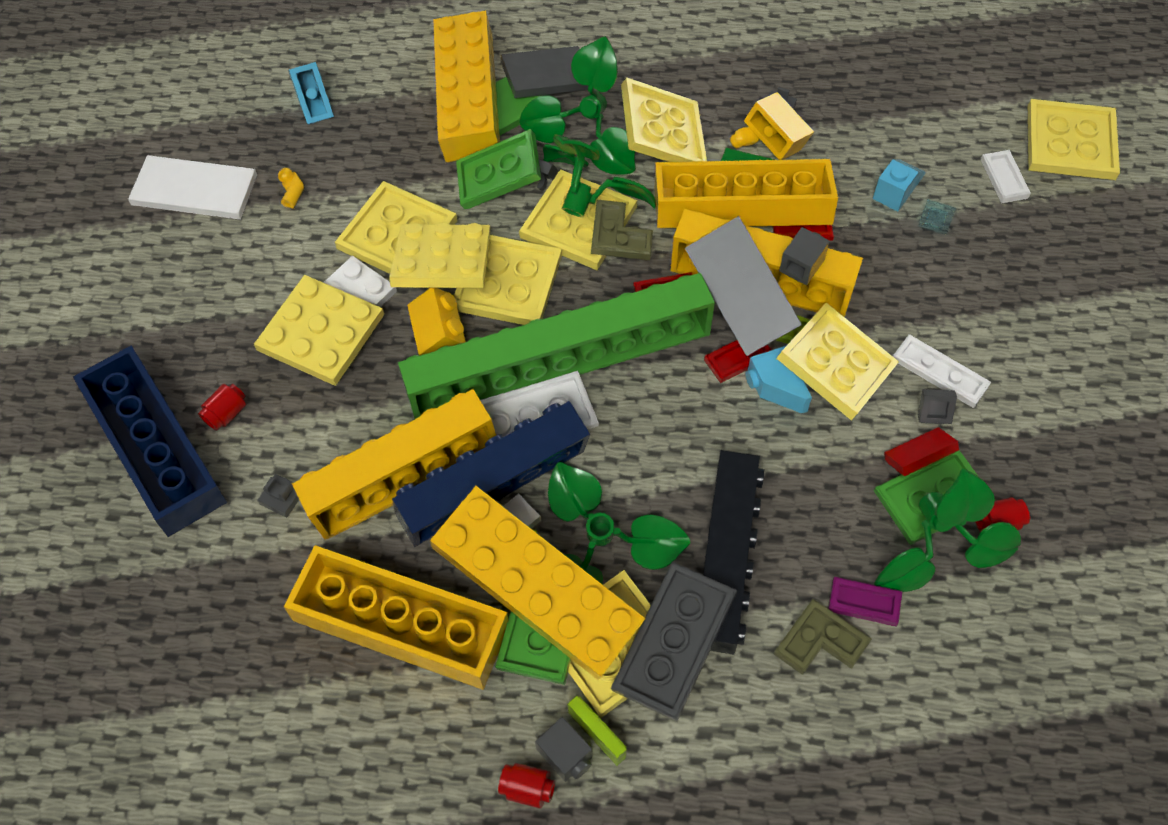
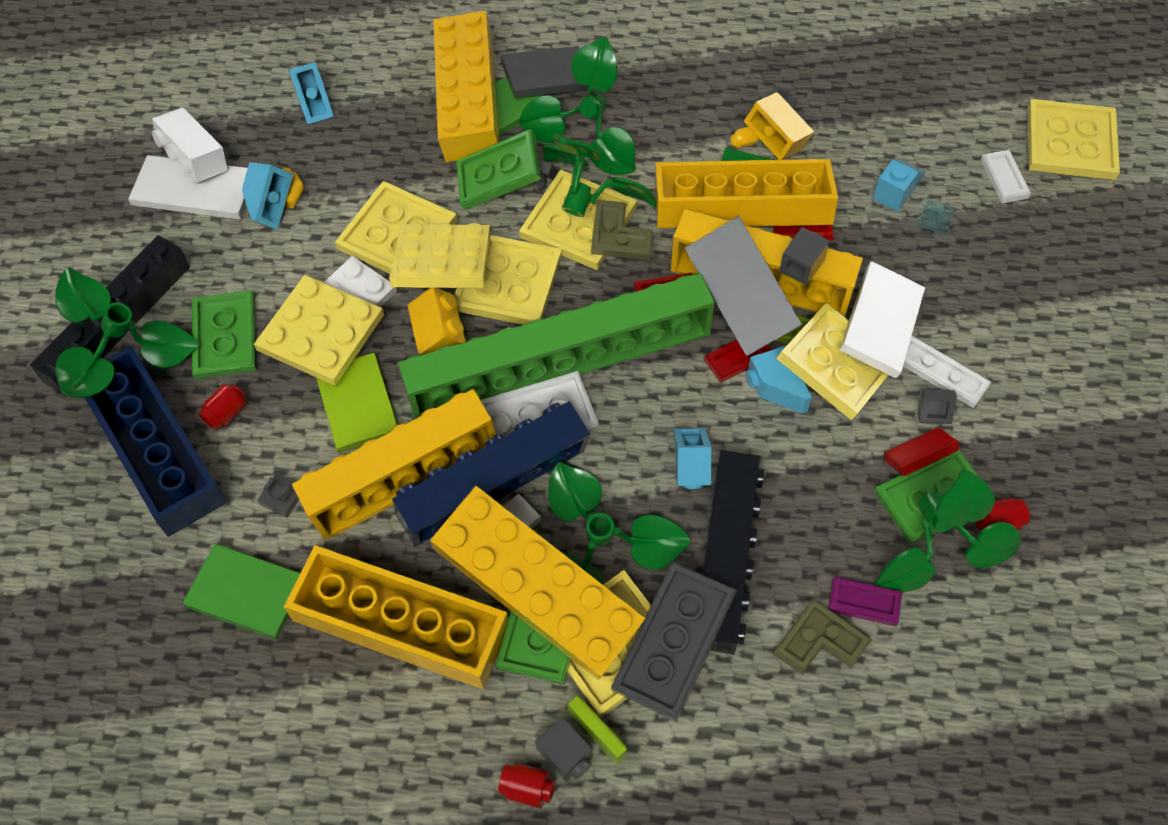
light yellow plate [621,77,707,162] -> none
none -> black brick [30,235,190,397]
none -> green plant [55,267,199,398]
none -> white brick [152,107,228,183]
none -> bright green tile [182,544,300,640]
none -> bright green tile [192,290,257,379]
none -> medium azure slope [242,162,293,230]
none -> lime tile [316,353,397,453]
none -> medium azure slope [673,428,711,489]
none -> white tile [839,261,925,378]

